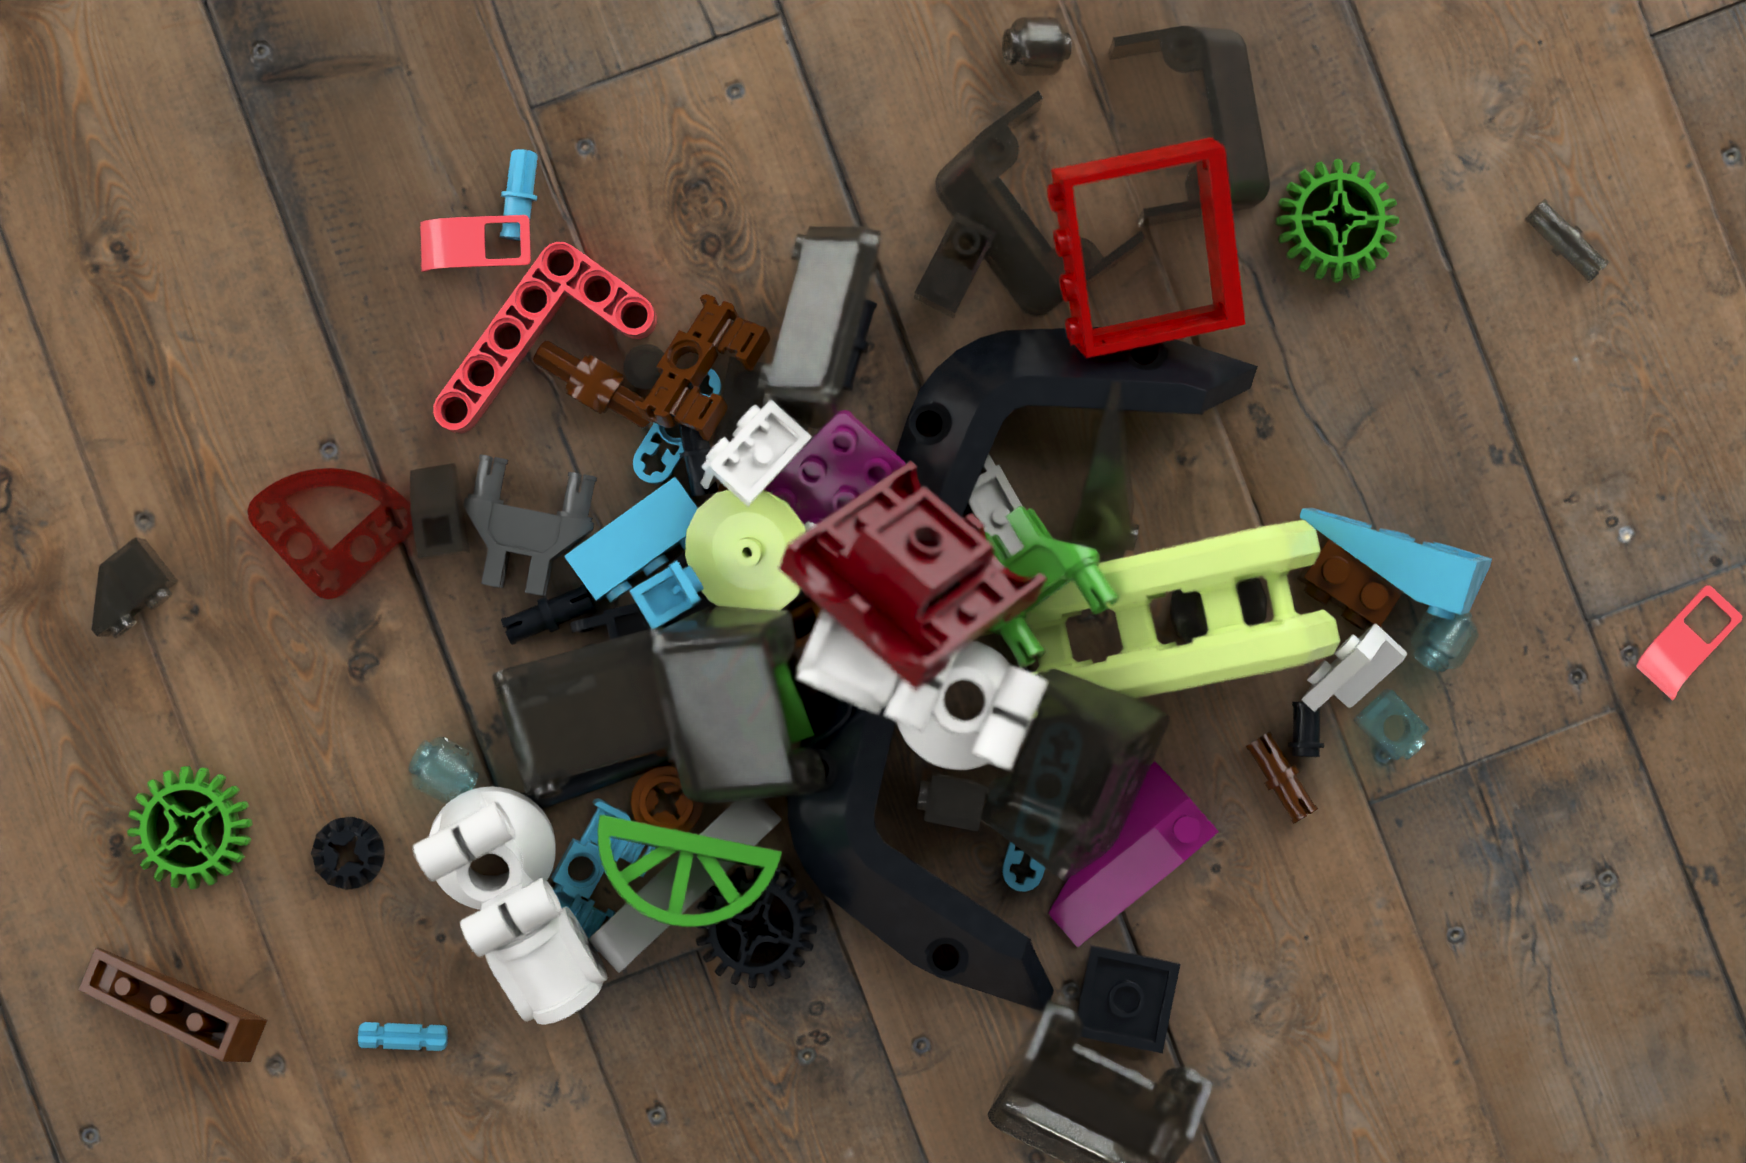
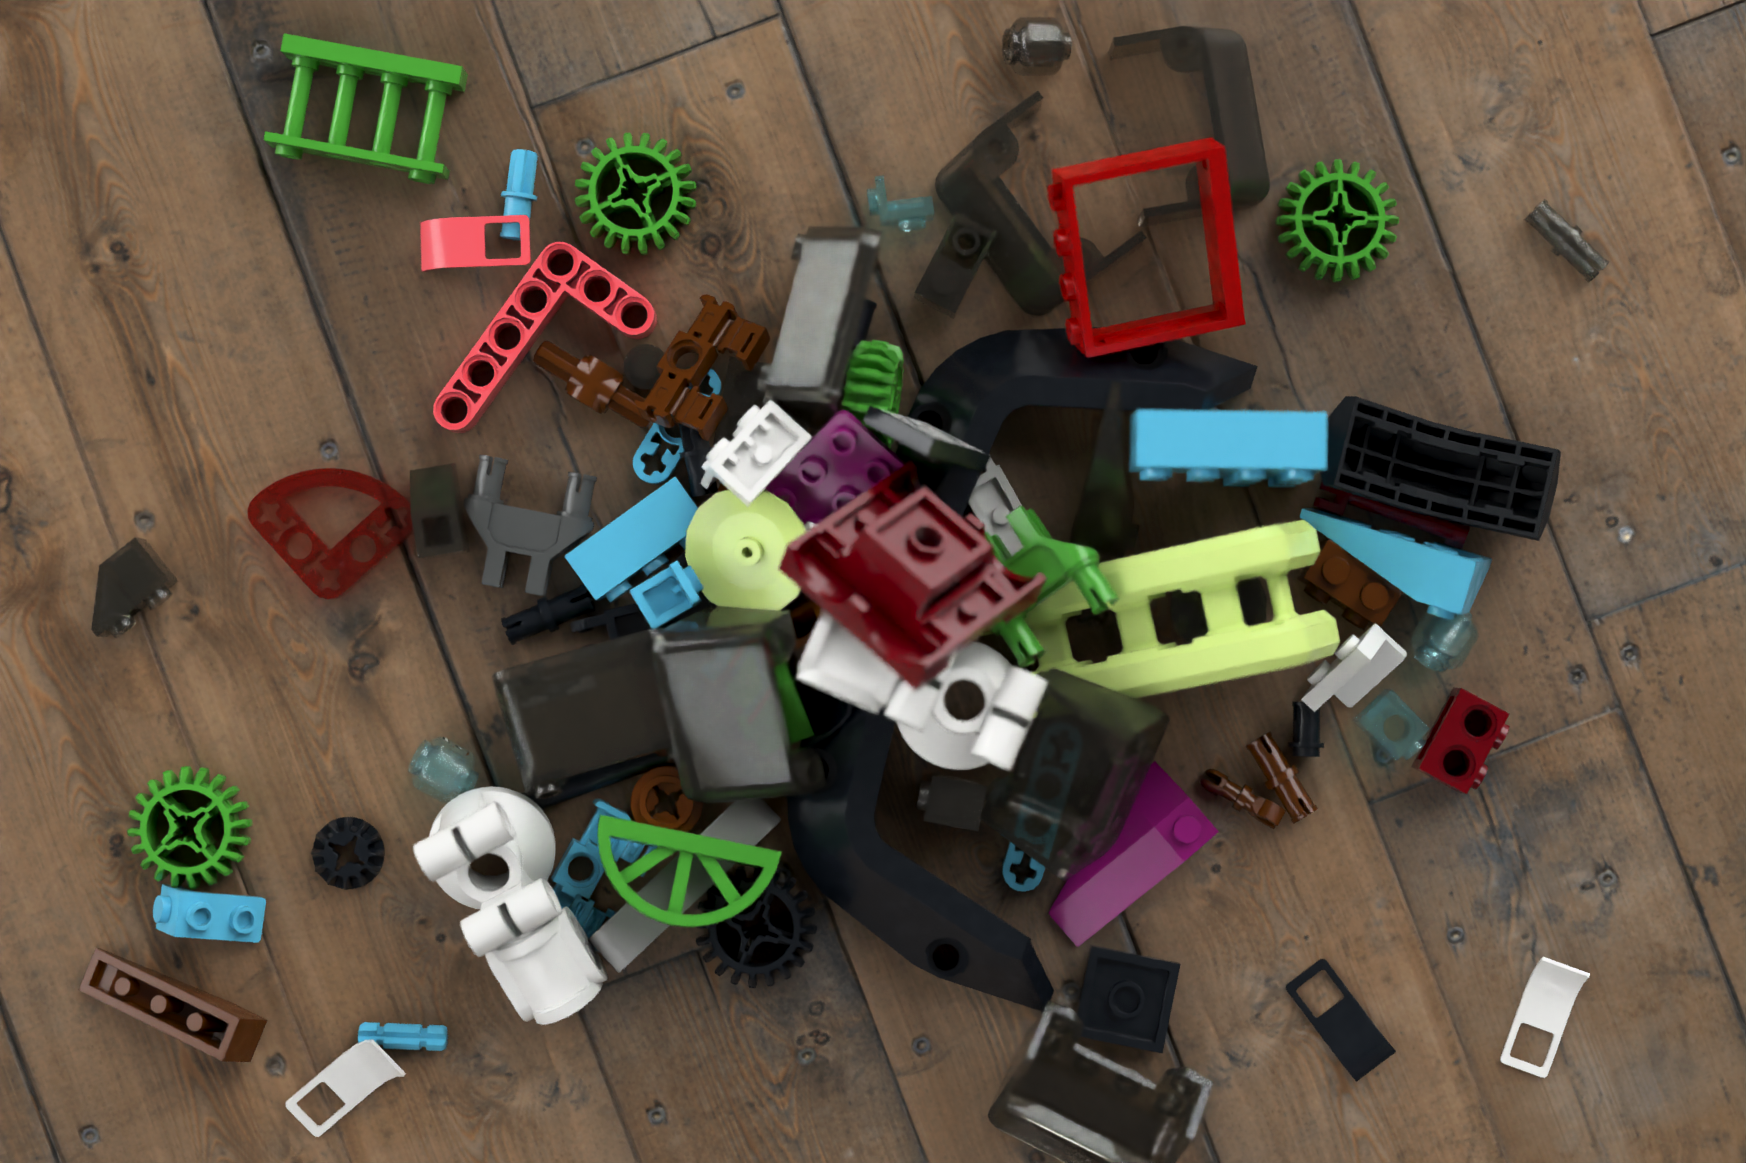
coral piece [1636,585,1743,701] -> none
none -> medium azure bracket [153,884,266,943]
none -> bright green fence [264,33,468,184]
none -> white piece [285,1039,406,1137]
none -> bright green gear [575,133,697,255]
none -> bright green gear [842,340,904,449]
none -> black tile [864,405,991,472]
none -> clear light blue bracket [867,175,934,231]
none -> medium azure piece [1129,410,1327,488]
none -> reddish brown piece [1200,769,1286,829]
none -> black piece [1285,959,1396,1082]
none -> dark red hinge [1313,481,1470,550]
none -> black piece [1320,396,1561,541]
none -> dark red brick [1411,687,1510,794]
none -> white piece [1500,957,1590,1078]

